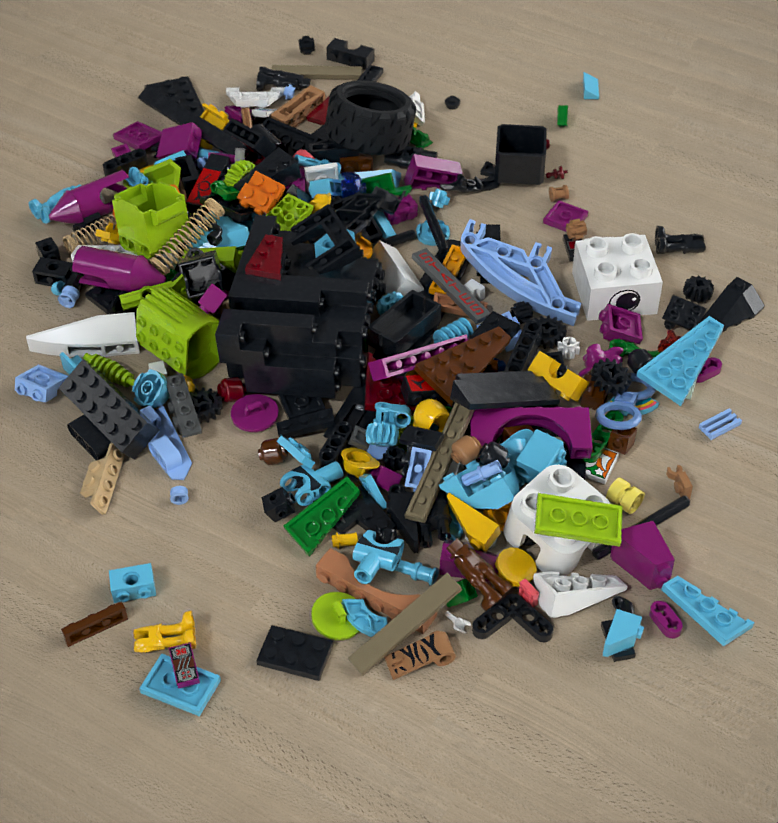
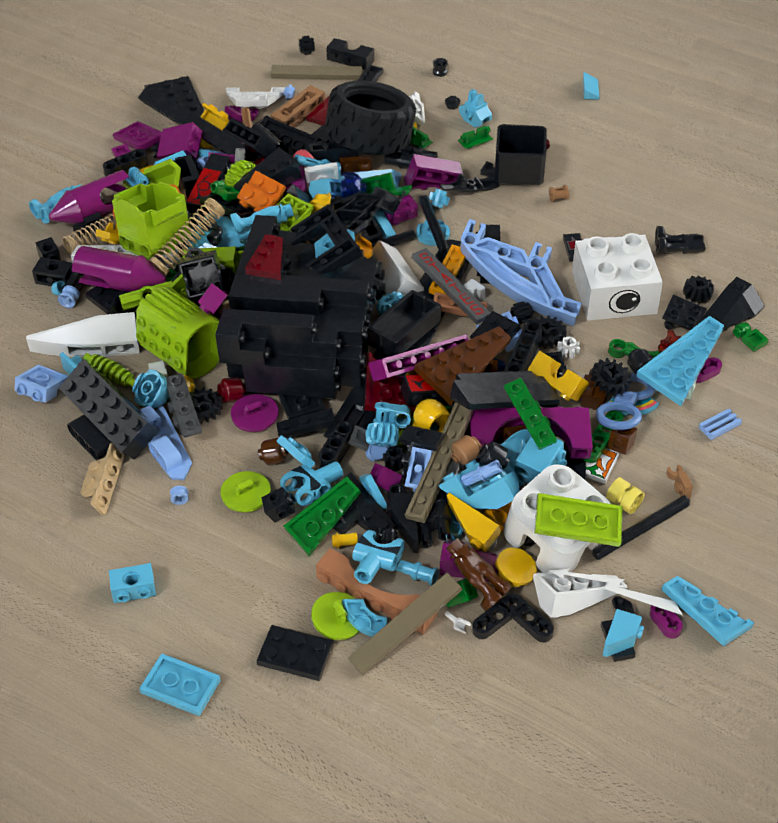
reddish brown plate [61,601,128,647] -> none
yellow piece [133,611,197,653] -> none
tile [169,643,200,689] -> none
white tile [252,108,277,118] -> none
black piece [256,66,311,91] -> none
yellow piece [341,448,380,478] -> none
medium nougat door [384,631,456,680] -> none
medium azure piece [433,317,473,343] -> none
coral tile [518,578,539,607] -> none
magenta tile [543,200,588,232] -> none
dark red hair [546,166,568,179] -> none
green piece [557,105,568,127] -> none
medium nougat gear [566,219,587,240] -> none
magenta animal [578,344,623,377] -> none
magenta plate [598,304,643,344] -> none
magenta slope [610,521,675,590] -> none
none -> lime shield [221,471,271,512]
none -> medium azure piece [230,204,294,244]
none -> black wheel [433,58,448,77]
none -> green hinge [458,125,493,149]
none -> medium azure hinge [459,89,492,127]
none -> green bracket [504,378,557,450]
none -> white sticker [548,569,682,615]
none -> green plate [733,322,769,352]

